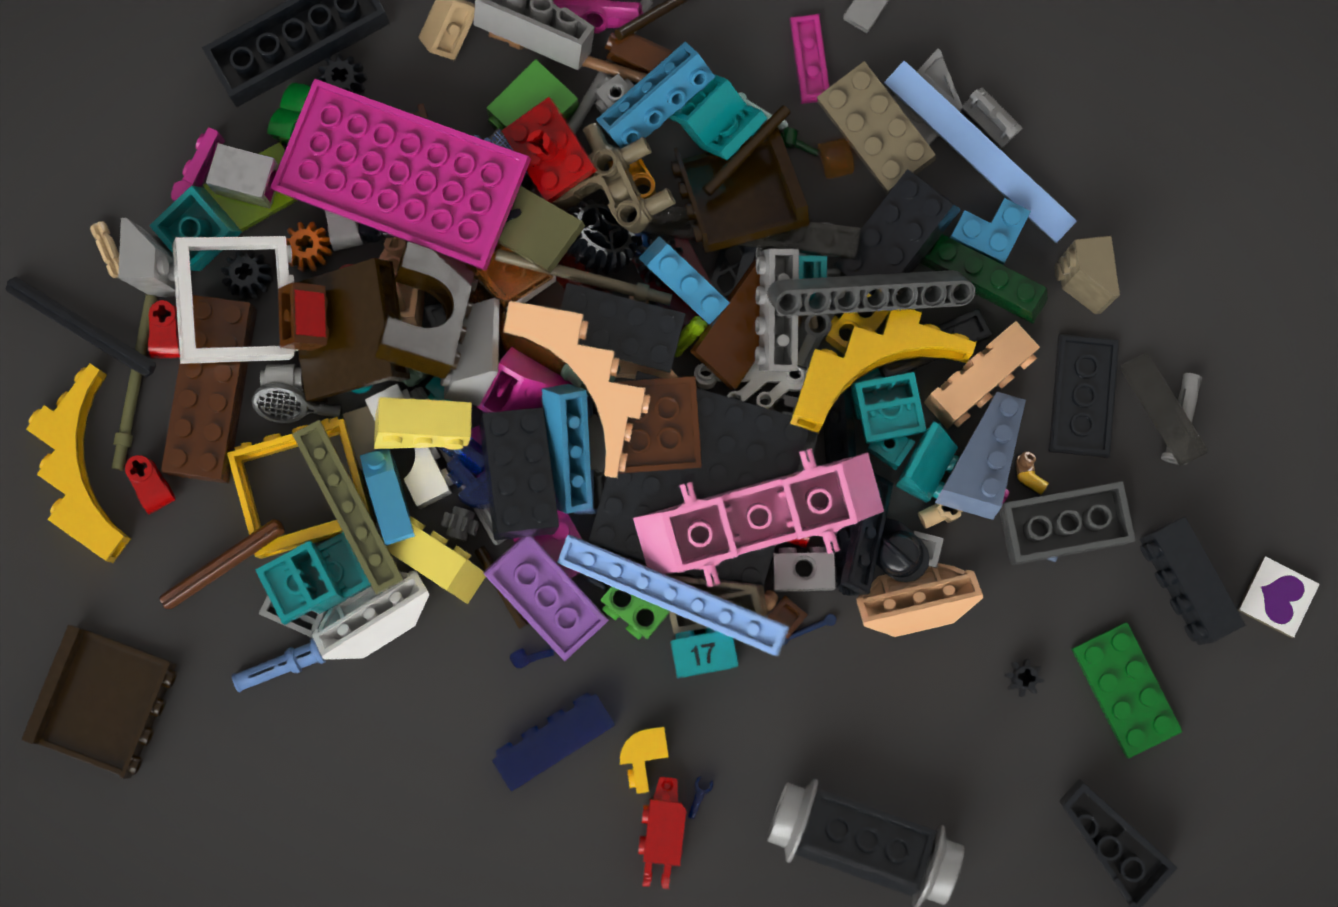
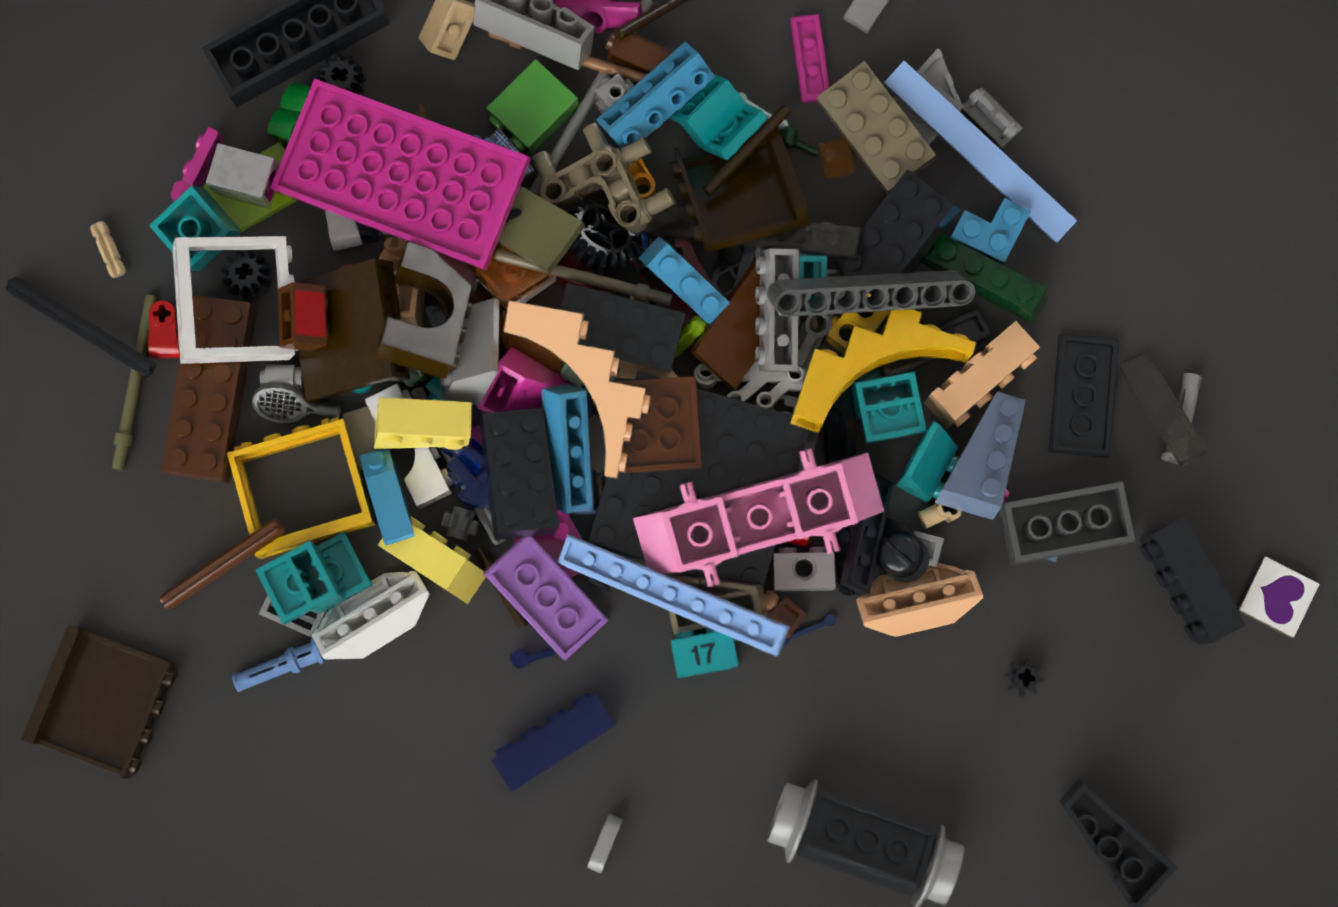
yellow arch [26,363,131,563] -> none
light grey slope [118,218,176,297] -> none
red piece [125,455,176,515] -> none
orange gear [286,222,332,272] -> none
olive plate [292,420,404,595] -> none
red plate [501,97,598,203] -> none
bright green brick [601,587,669,640] -> none
yellow brick [620,727,668,794] -> none
red hinge [638,777,686,889] -> none
clear blue hand [688,776,713,819] -> none
teal brick [866,436,915,470] -> none
arm [1015,451,1049,495] -> none
dark tan slope [1055,236,1120,314] -> none
green plate [1071,622,1183,758] -> none
none -> light grey beam [587,813,623,873]

